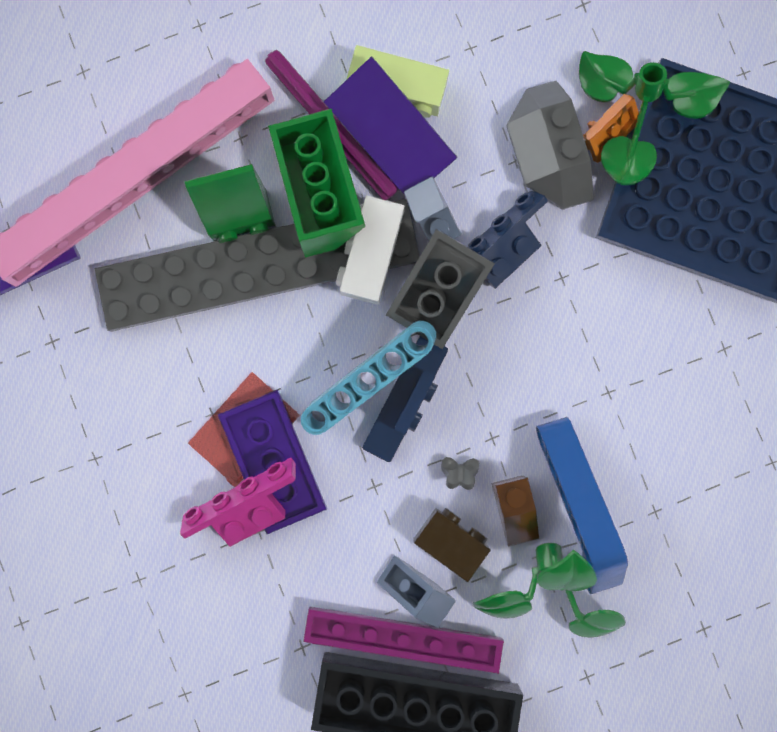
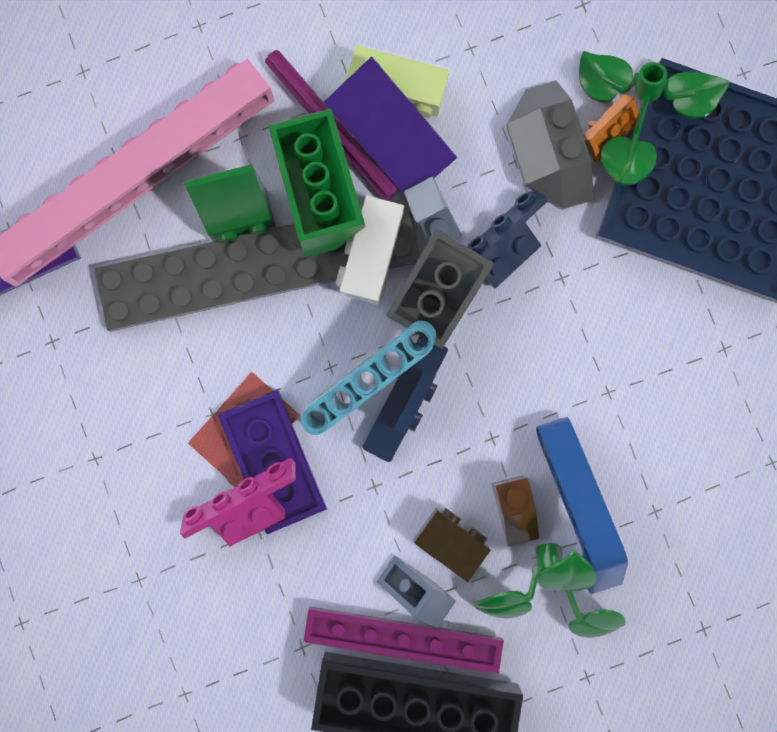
dark grey piece [441,457,480,490] -> none

